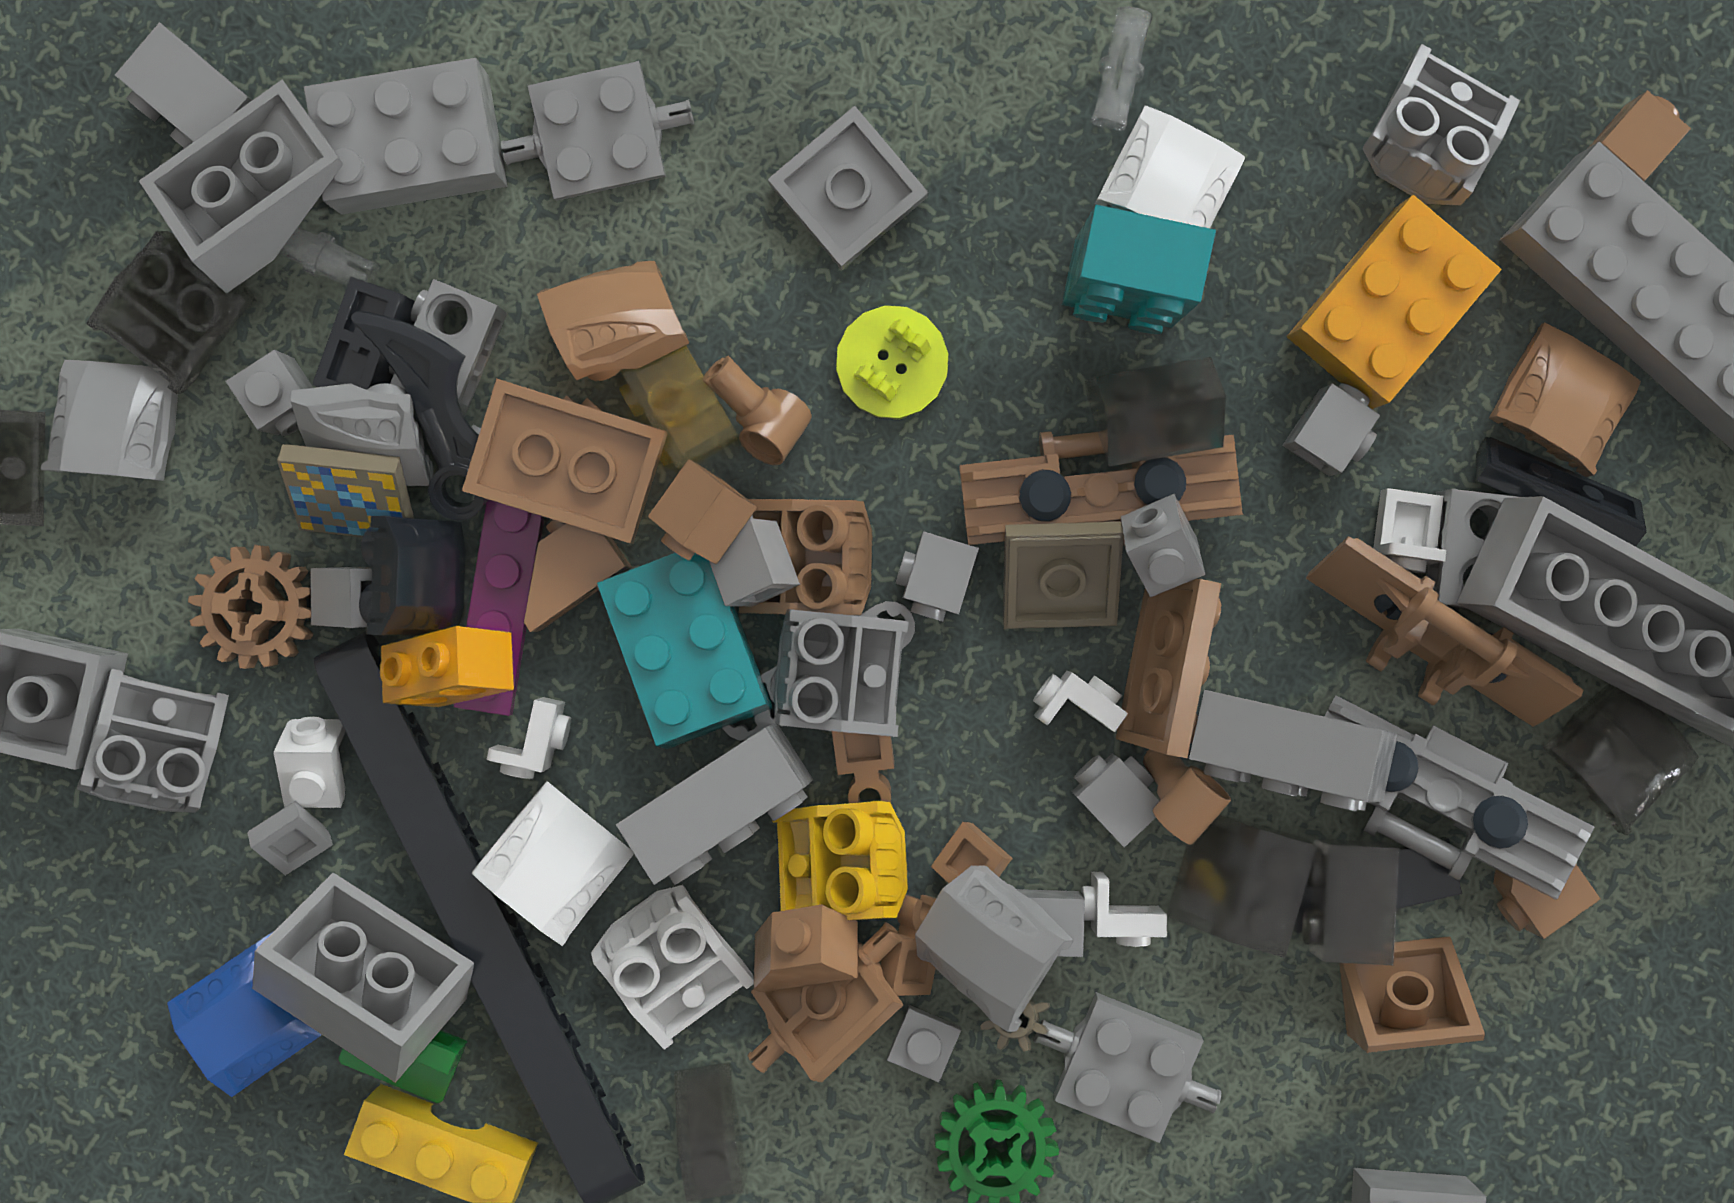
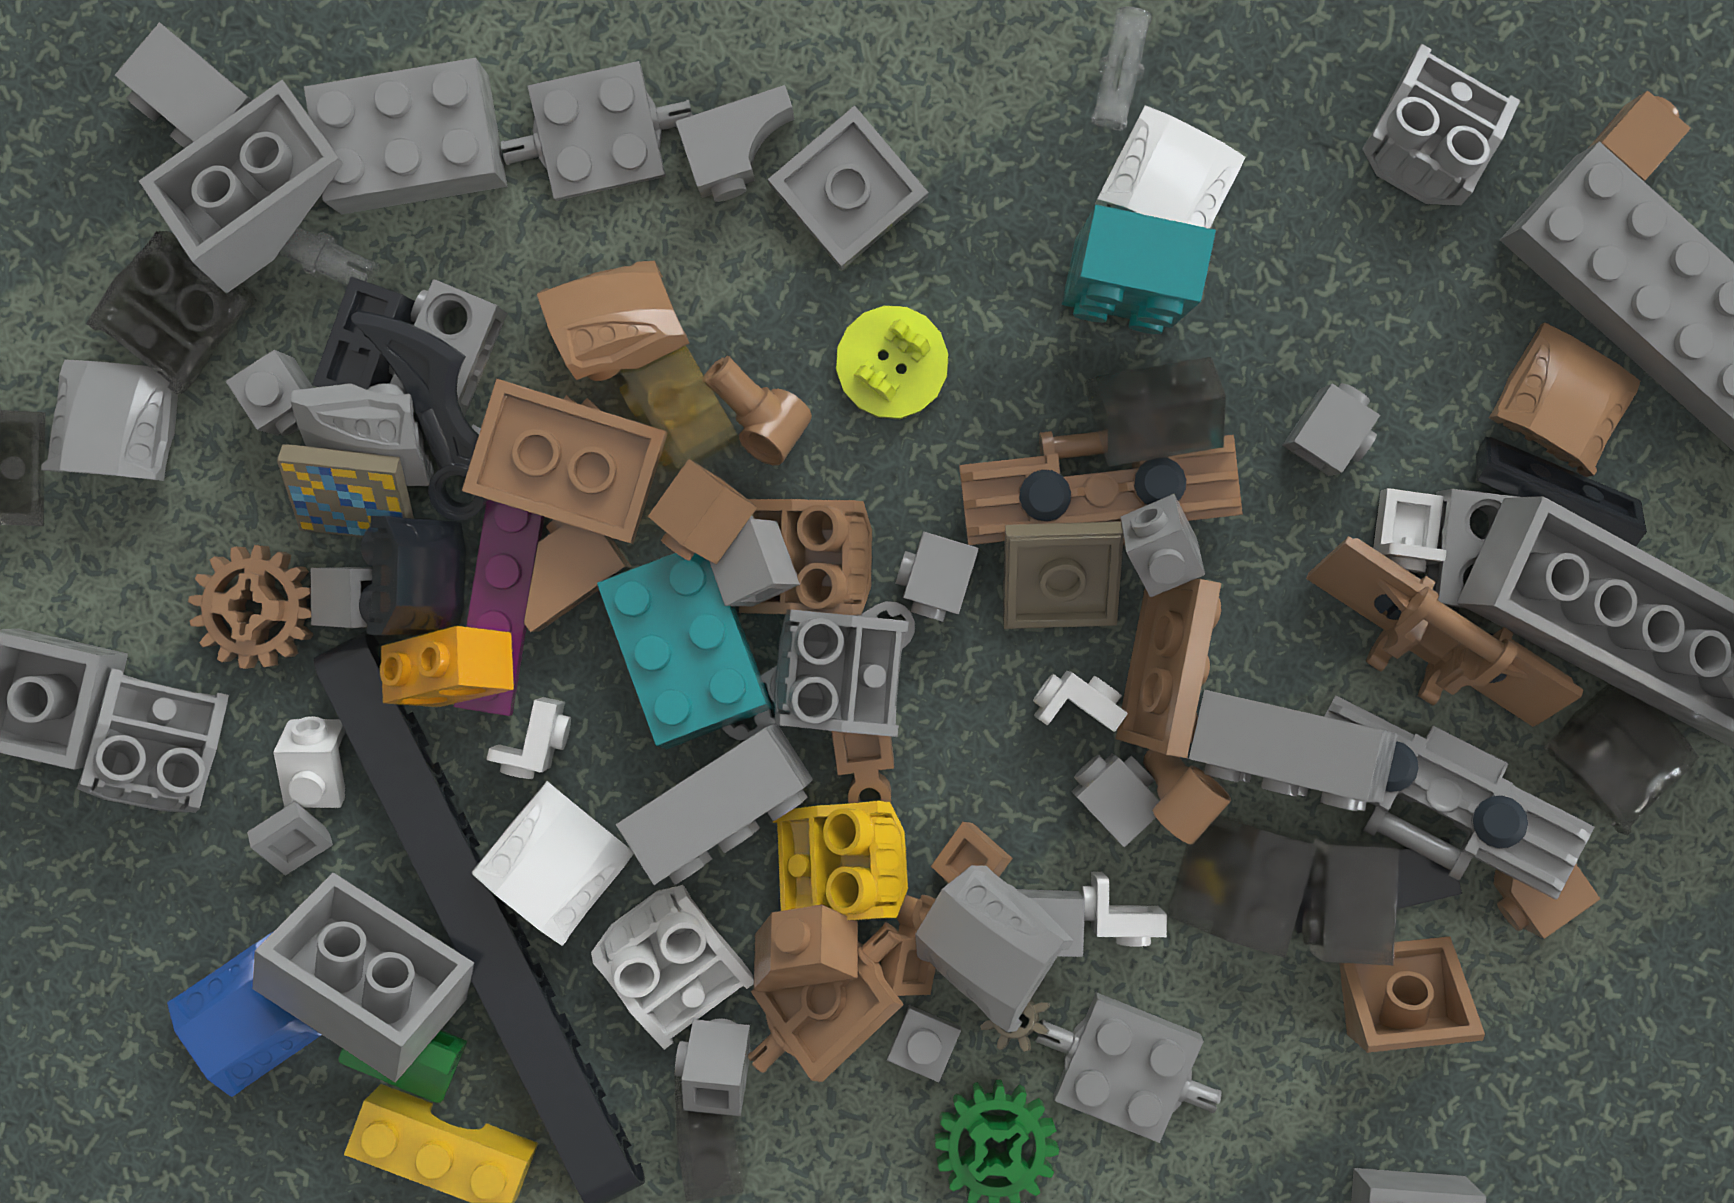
light orange brick [1286,195,1502,409] -> none
none -> light grey arch [675,85,794,202]
none -> light grey brick [675,1019,750,1116]

